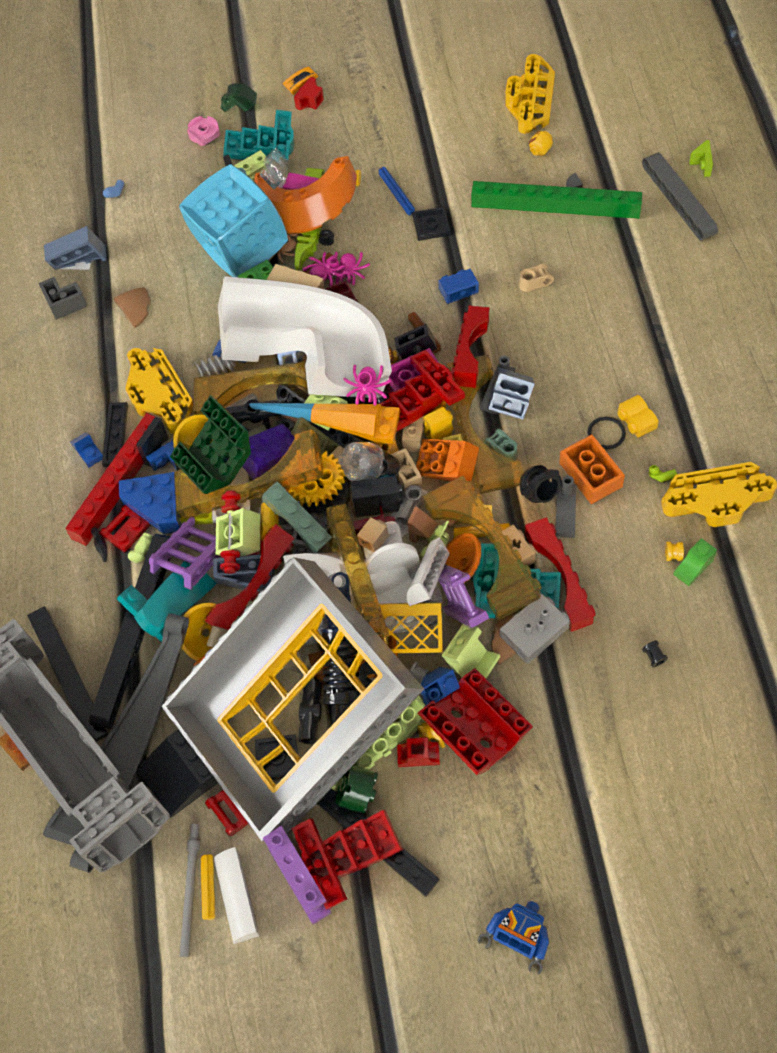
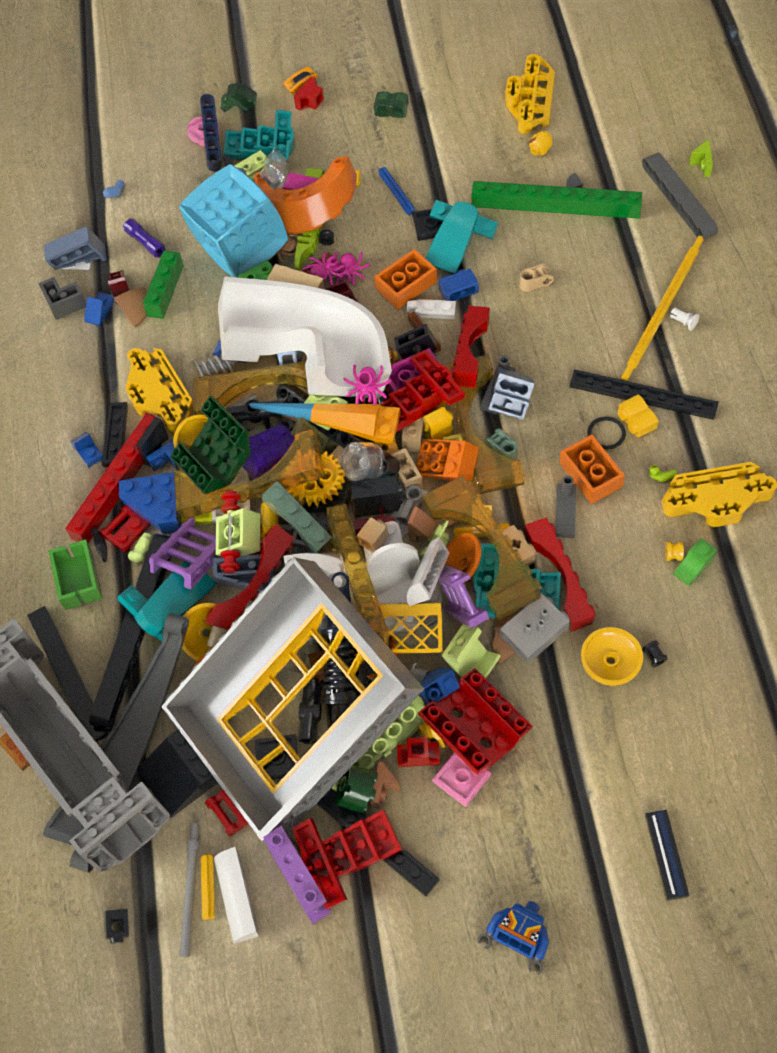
black helmet [520,465,562,503] -> none
none -> bright green piece [48,539,103,610]
none -> blue slope [84,292,114,326]
none -> black brick [103,909,129,944]
none -> dark red slope [107,270,130,297]
none -> dark purple axle [123,218,166,258]
none -> green brick [143,250,184,319]
none -> dark blue beam [200,94,221,172]
none -> nougat slope [371,761,401,809]
none -> clear green brick [374,91,409,118]
none -> orange brick [374,249,437,310]
none -> white hinge [407,299,456,319]
none -> teal slope [425,200,499,274]
none -> bright pink plate [432,752,492,807]
none -> black tile [570,369,719,420]
none -> yellow dish [581,627,643,686]
none -> yellow axle [621,236,704,381]
none -> black tile [645,809,690,901]
none -> white pin [670,307,699,331]

